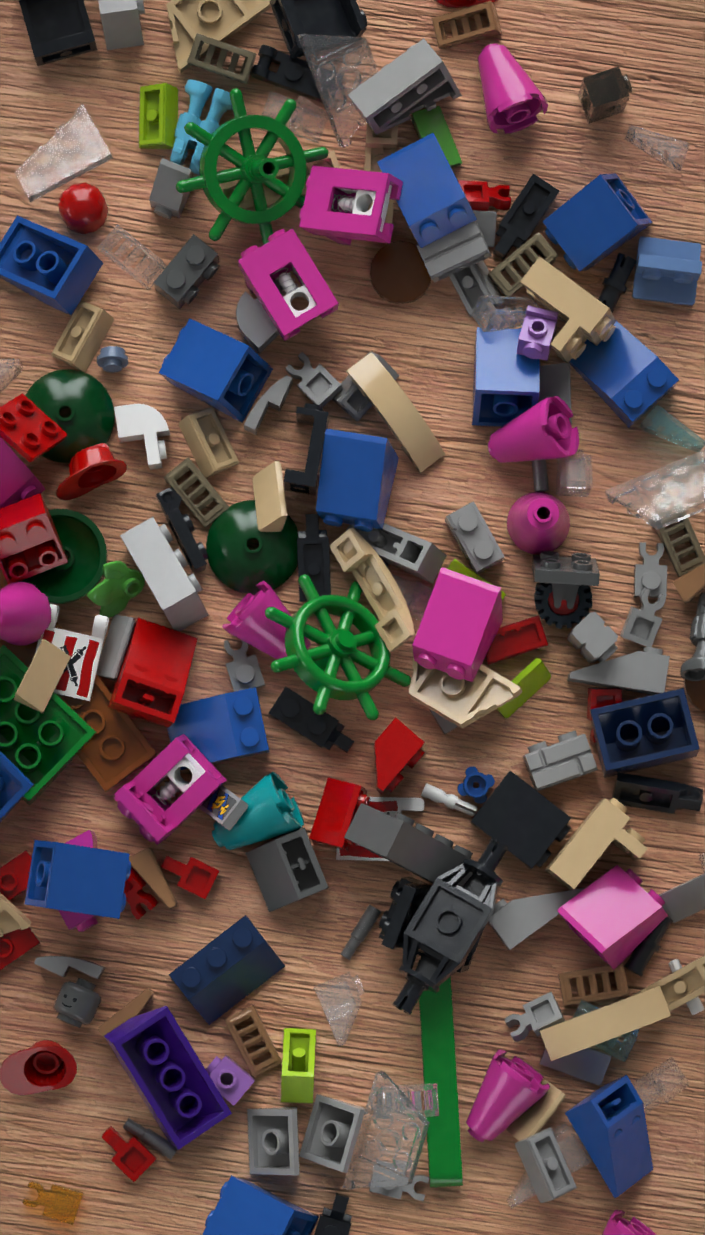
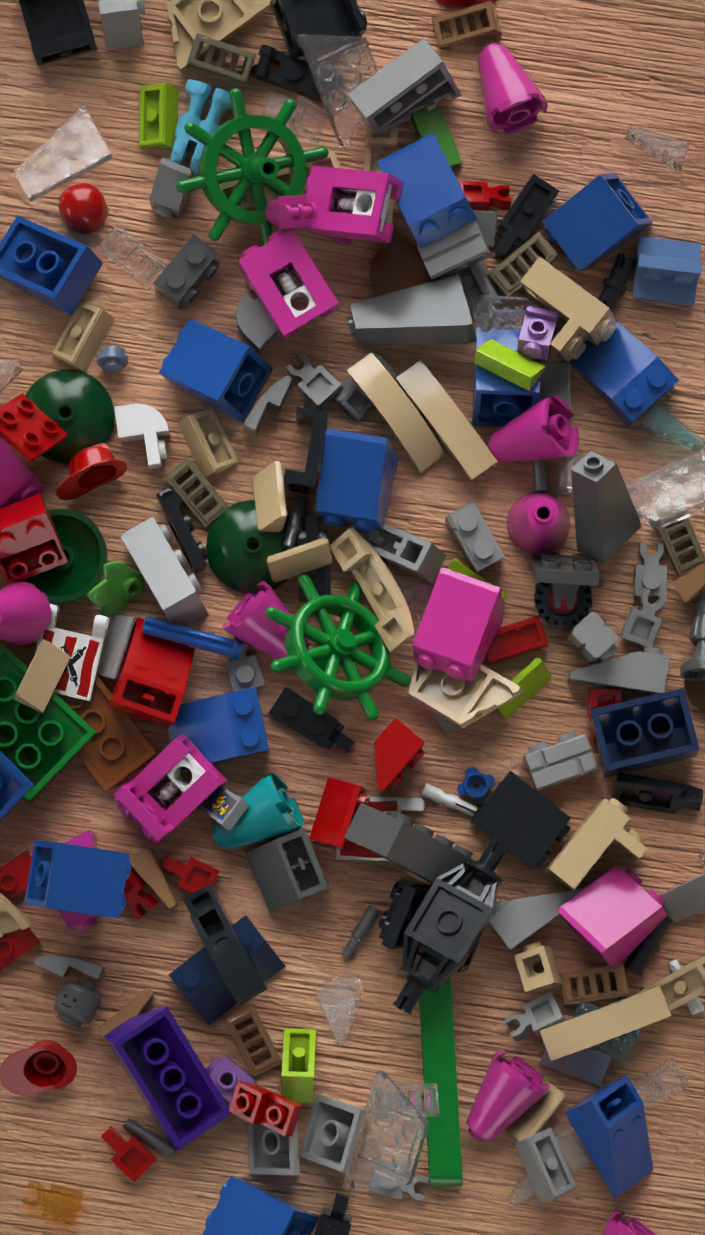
clear smoke brick [578,66,632,124] -> none
none -> blue axle [142,617,244,661]
none -> black slope [183,883,267,1006]
none -> red slope [228,1081,302,1137]
none -> dark pink arm [265,195,317,229]
none -> tan slope [266,537,332,582]
none -> flat silver pin [283,495,309,550]
none -> dark grey slope [347,274,477,347]
none -> tan slope [395,360,498,480]
none -> lime slope [474,339,546,391]
none -> tan brick [514,942,564,994]
none -> dark grey slope [571,451,641,564]

